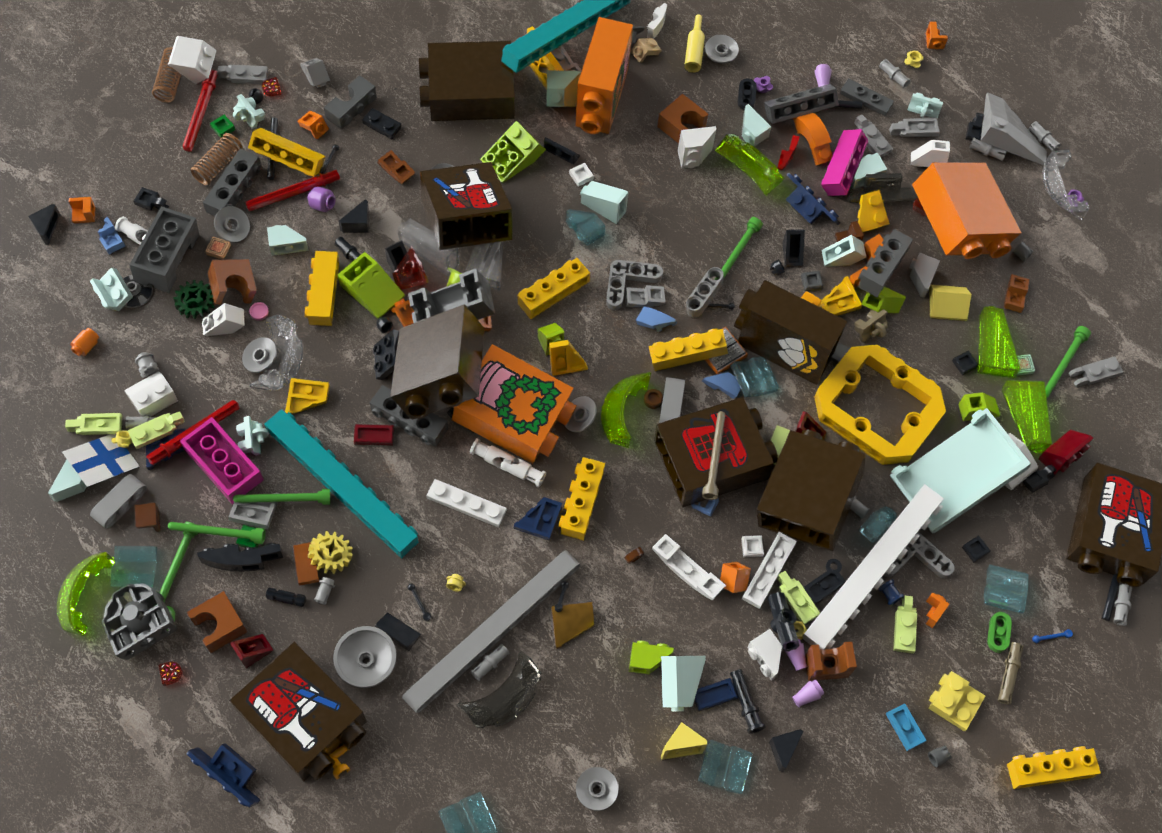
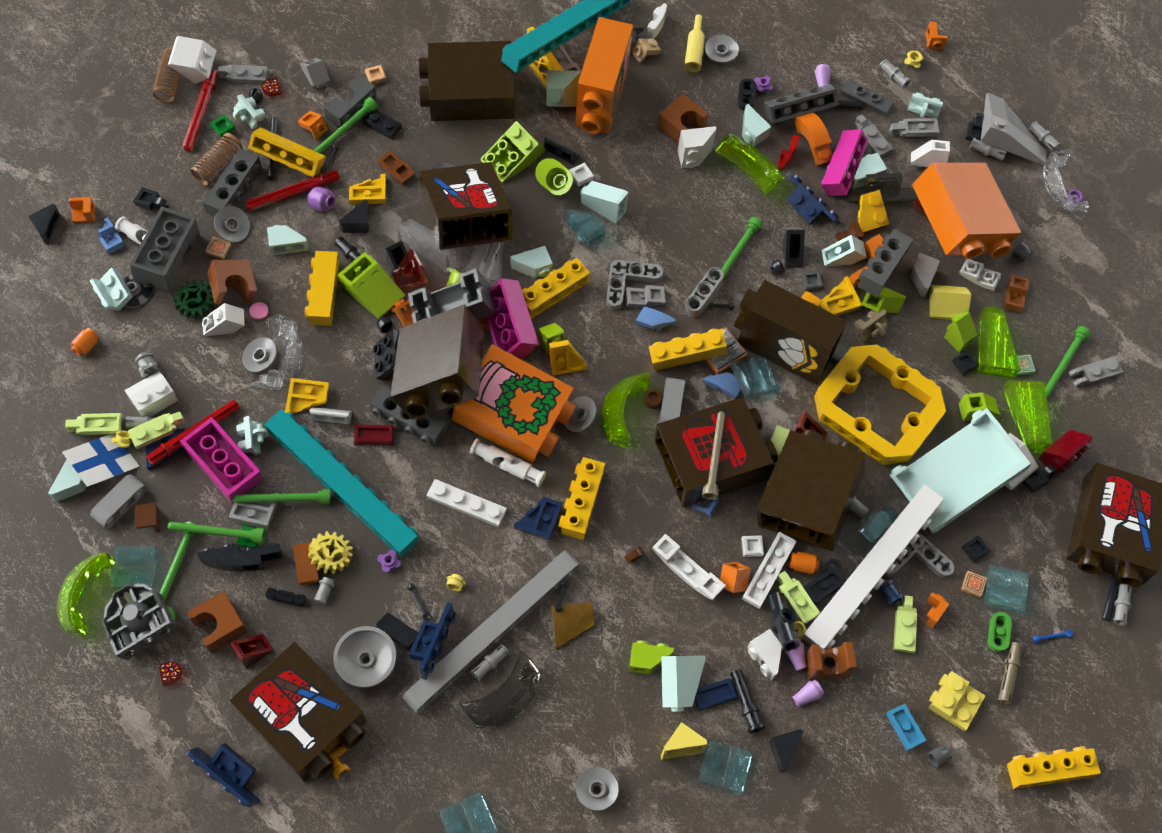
none -> white slope [310,407,352,424]
none -> bright green piece [313,97,379,154]
none -> yellow wing [349,174,386,205]
none -> light nougat tile [365,65,387,85]
none -> medium lavender plate [377,550,401,573]
none -> dark blue bracket [409,602,456,680]
none -> dark pink brick [486,278,539,360]
none -> light aqua slope [510,246,553,278]
none -> lime piece [535,158,573,195]
none -> orange brick [789,551,820,575]
none -> lime slope [944,310,977,353]
none -> white slope [960,259,1001,291]
none -> light nougat tile [961,571,987,598]

